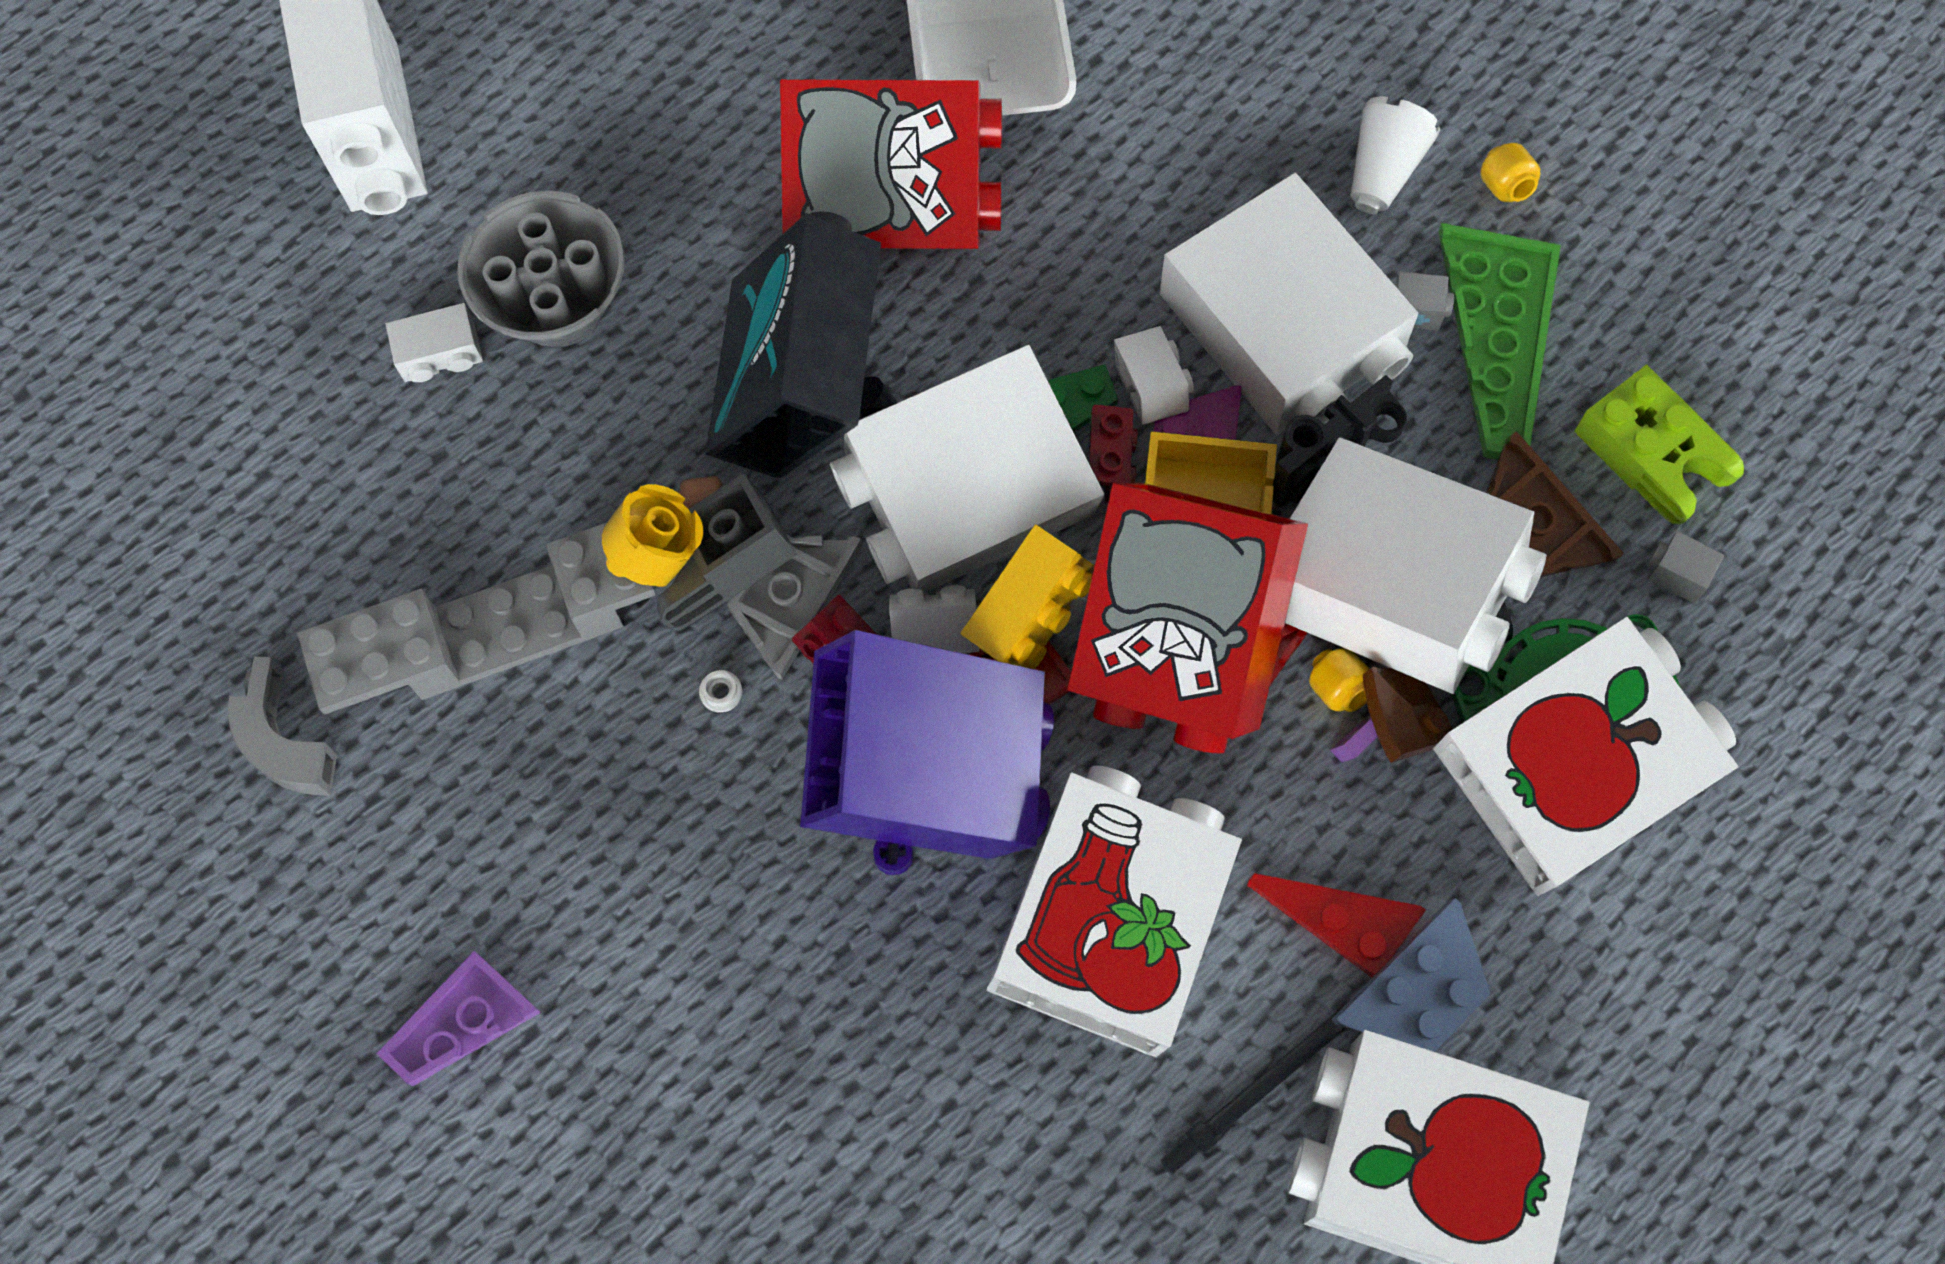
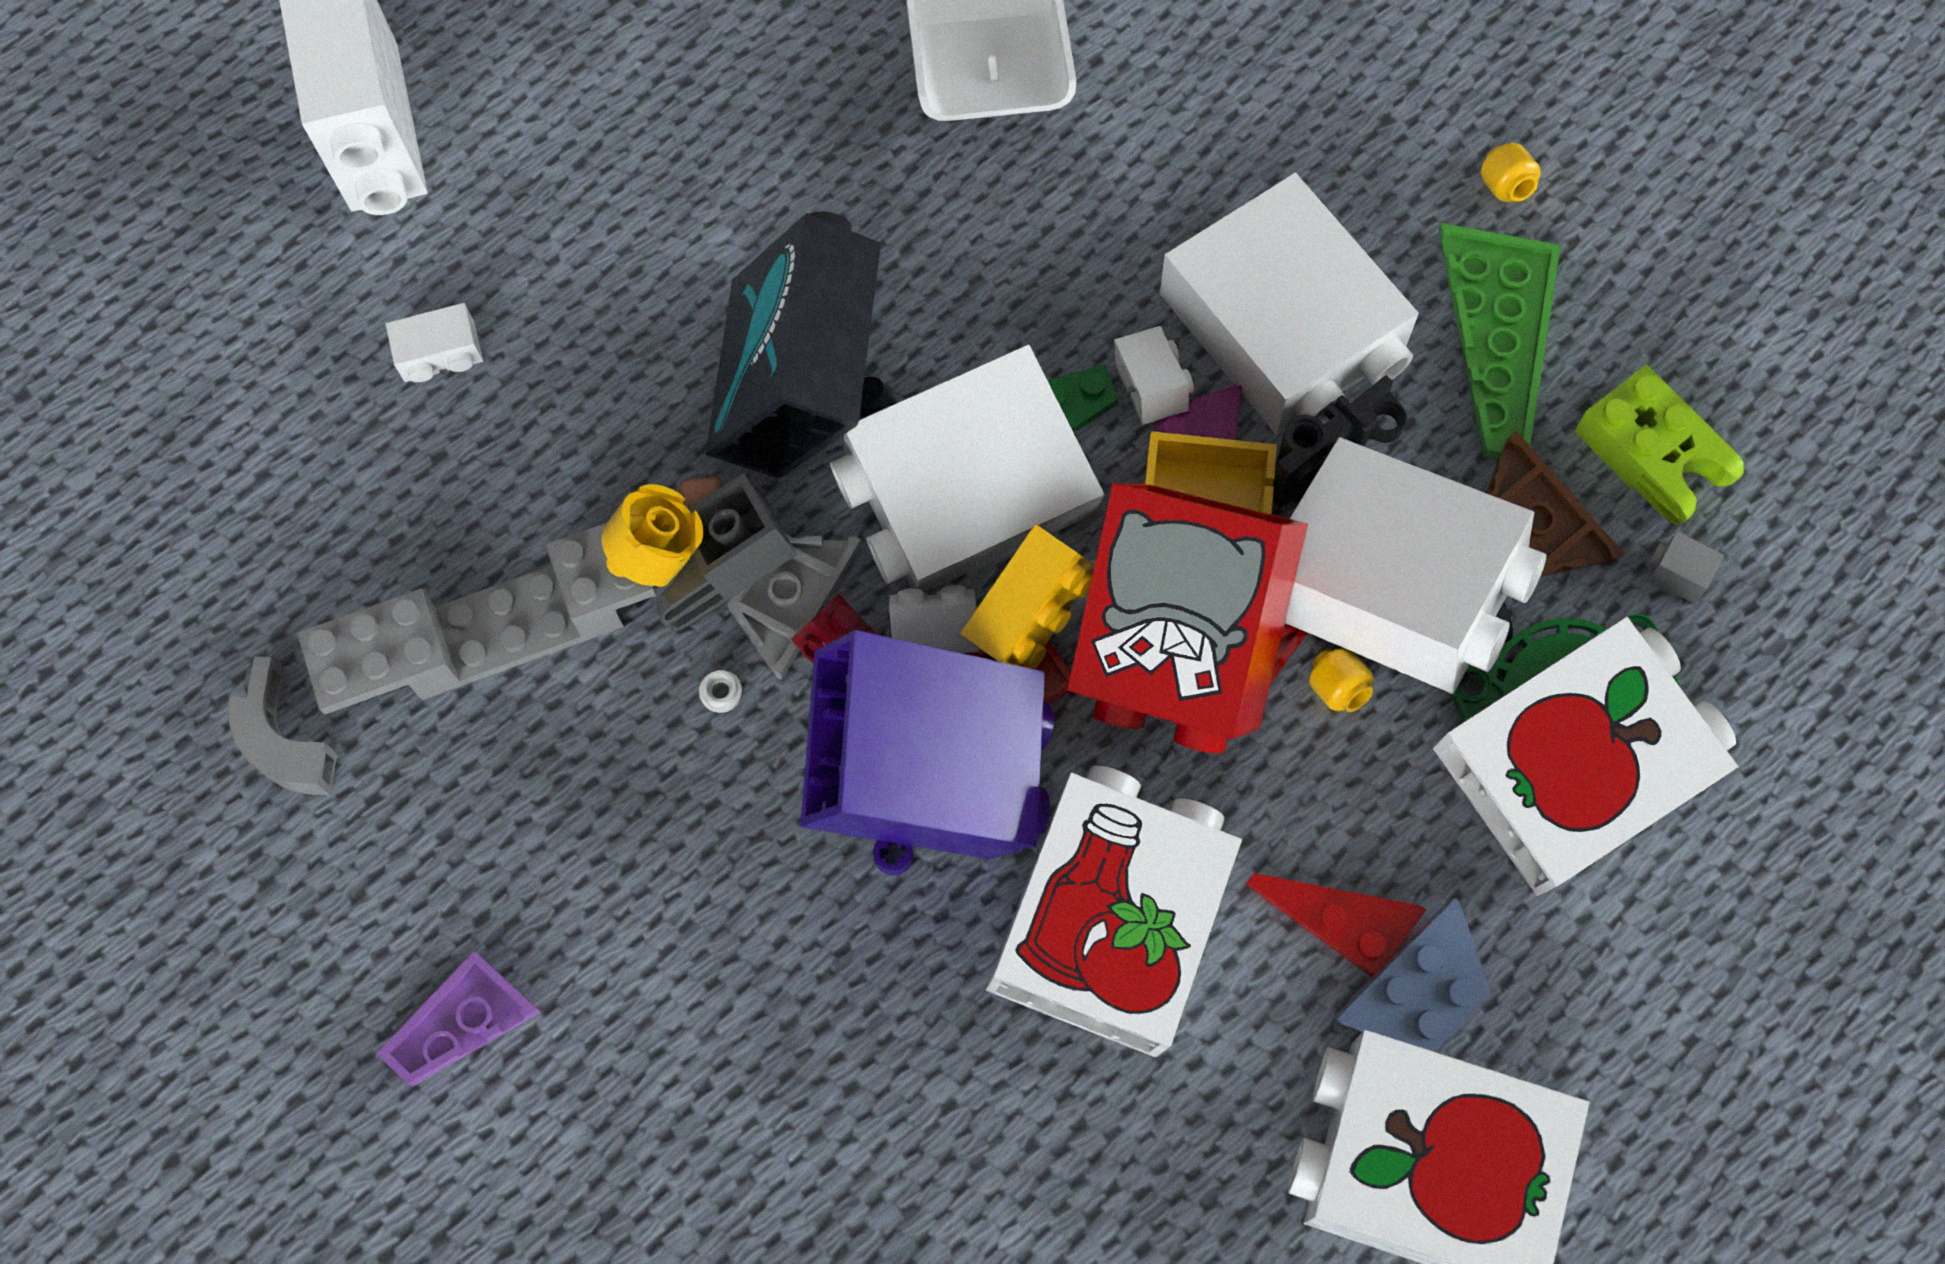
light grey cone [457,191,625,347] -> none
brick [780,79,1002,249] -> none
dark red bracket [1088,405,1138,503] -> none
black bar [1160,1002,1348,1175] -> none
medium lavender tile [1330,717,1378,763] -> none
white cone [1350,96,1440,214] -> none
reddish brown plate [1363,667,1453,763] -> none
light grey brick [1395,271,1454,331] -> none

